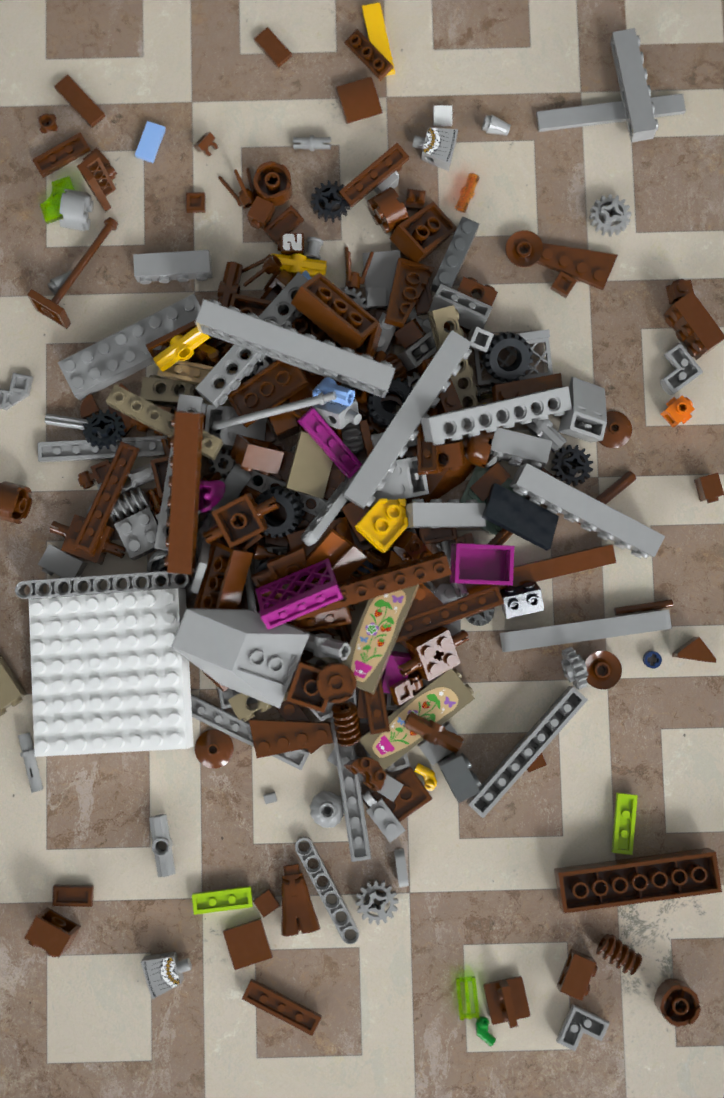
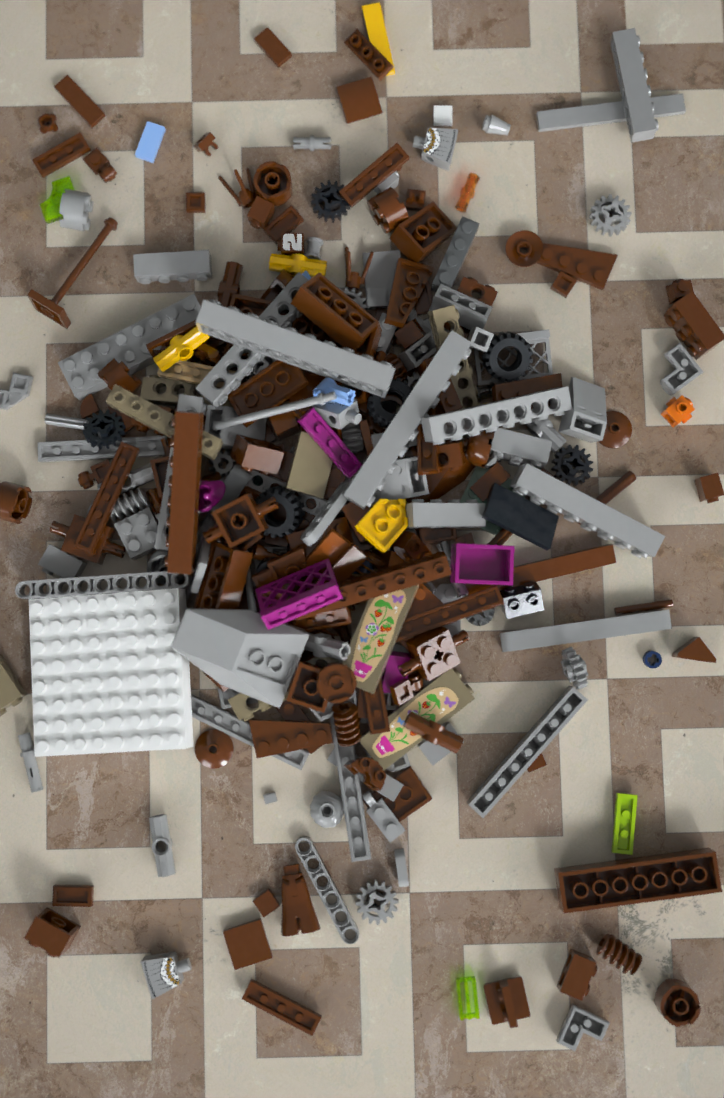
light grey cone [47,270,77,295] -> none
reddish brown fence [77,153,116,212] -> none
lime plate [192,886,253,915] -> none
reddish brown plant [242,254,282,291] -> none
yellow arm [414,763,437,791] -> none
dark grey brick [437,752,481,803] -> none
green arm [476,1016,496,1047] -> none
reddish brown dish [585,651,622,690] -> none
none -> reddish brown cylinder [97,358,142,393]

